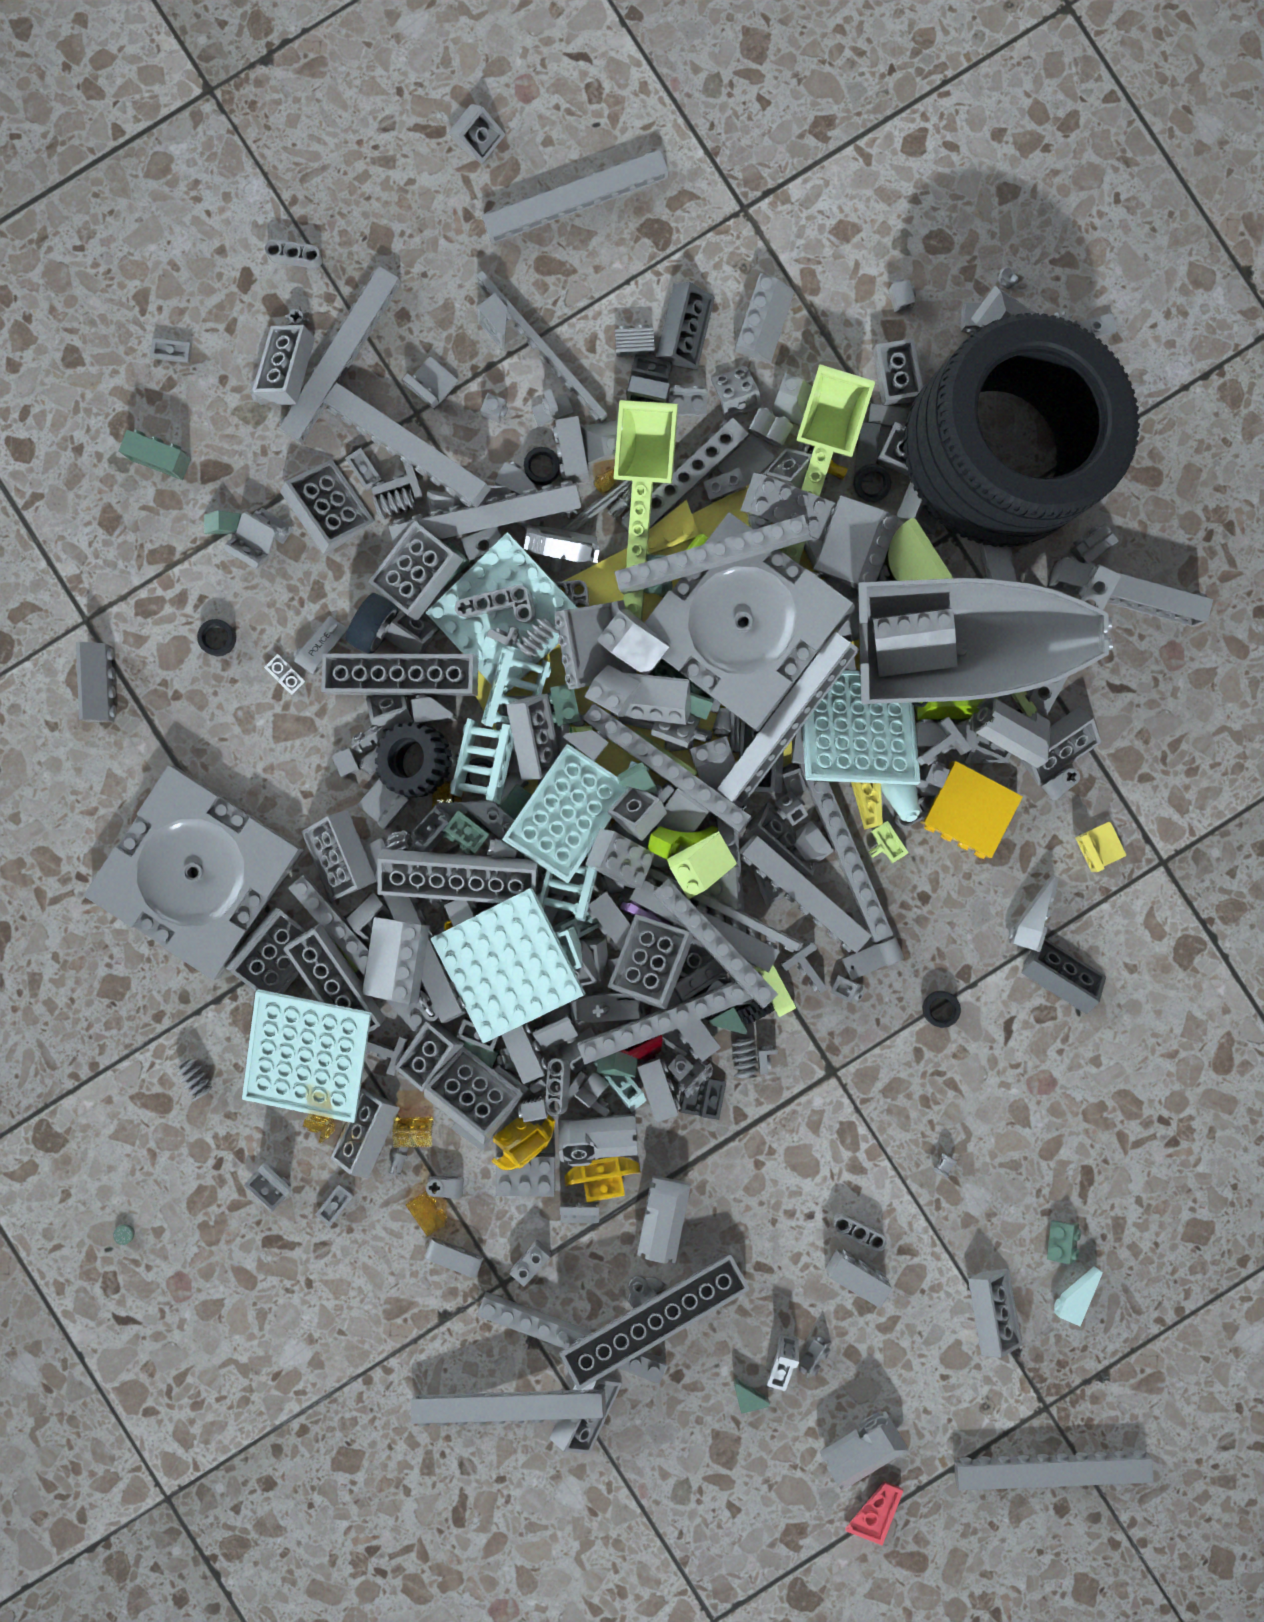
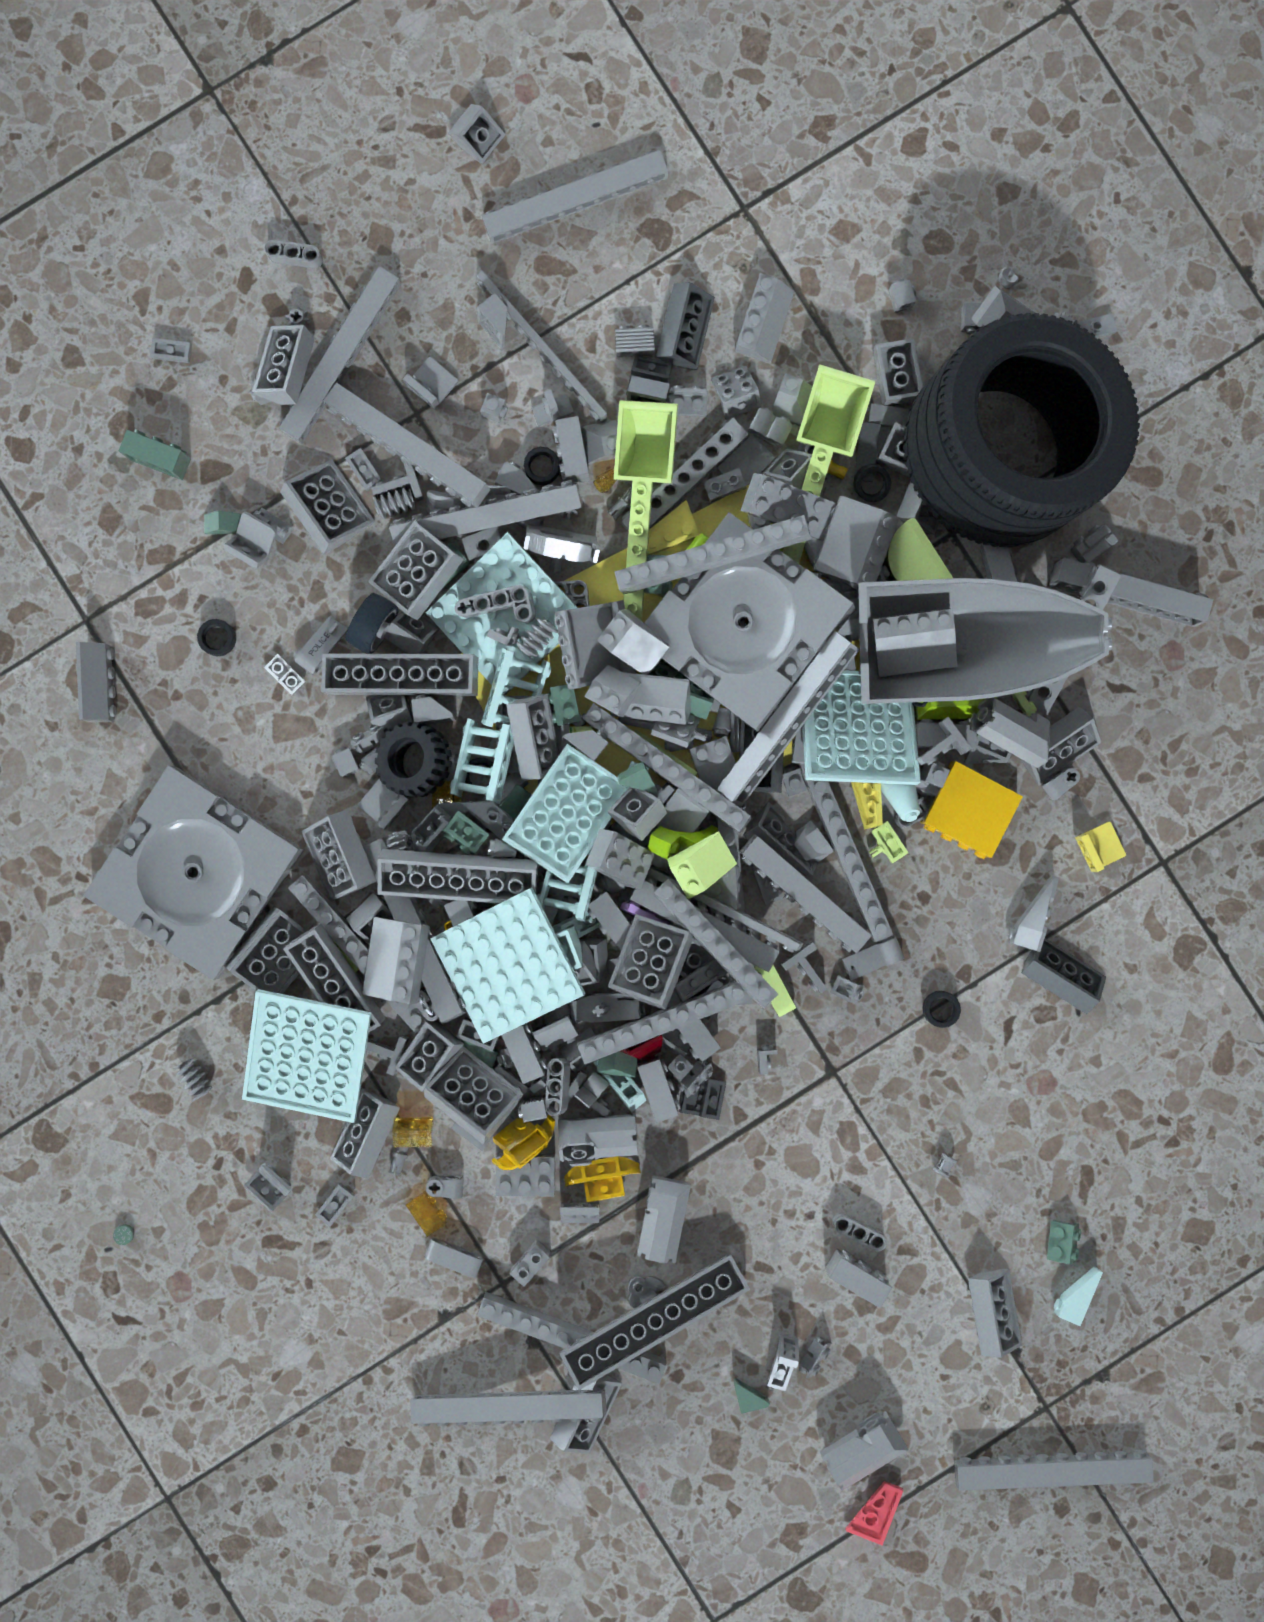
clear yellow bracket [302,1114,336,1143] -> none
light grey axle [560,480,632,532] -> none
sand green slope [708,1007,747,1035] -> none
light grey piece [731,1037,758,1078] -> none
black tyre [737,1000,775,1025] -> none
light grey brick [775,791,808,826] -> none

